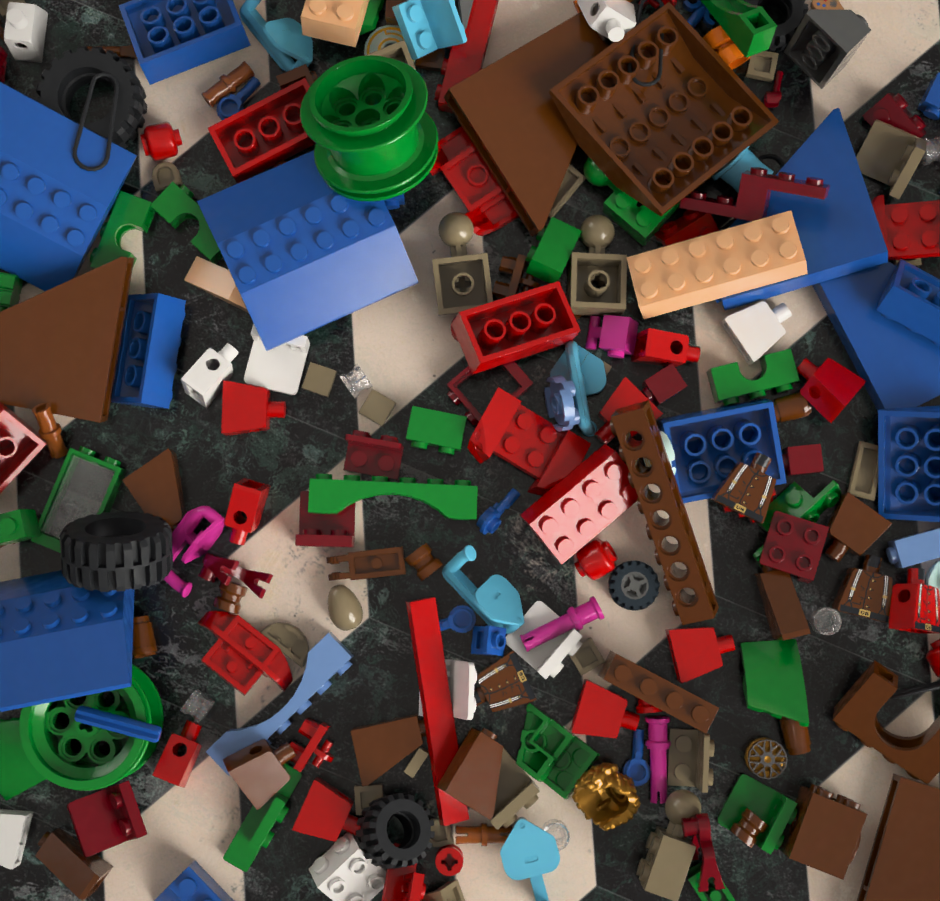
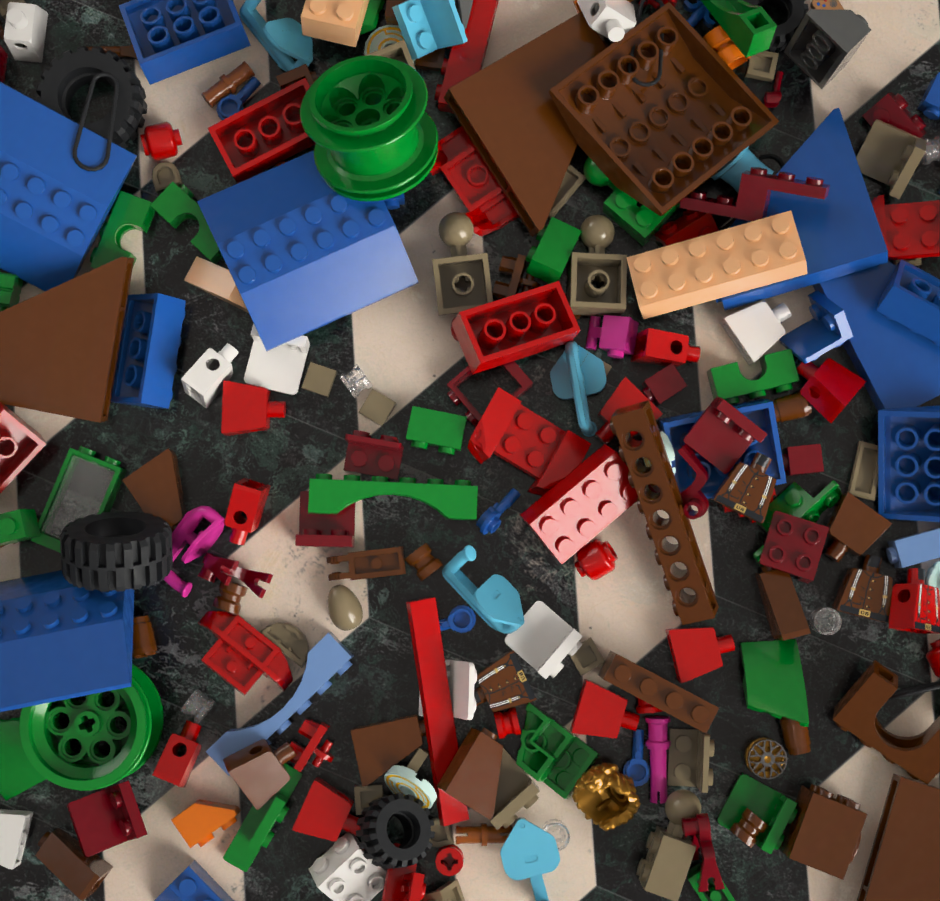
dark orange pin [32,403,68,459] -> none
blue axle [74,705,162,743] -> none
blue bracket [471,625,506,656] -> none
dark pink pin [520,596,604,652] -> none
medium blue plate [544,375,580,432] -> none
black wheel [608,560,660,611] -> none
none -> orange slope [171,799,241,848]
none -> light aqua tile [384,765,437,809]
none -> red wheel [493,707,521,739]
none -> dark red piece [648,443,709,519]
none -> dark red bracket [683,396,768,474]
none -> blue bracket [779,290,853,364]

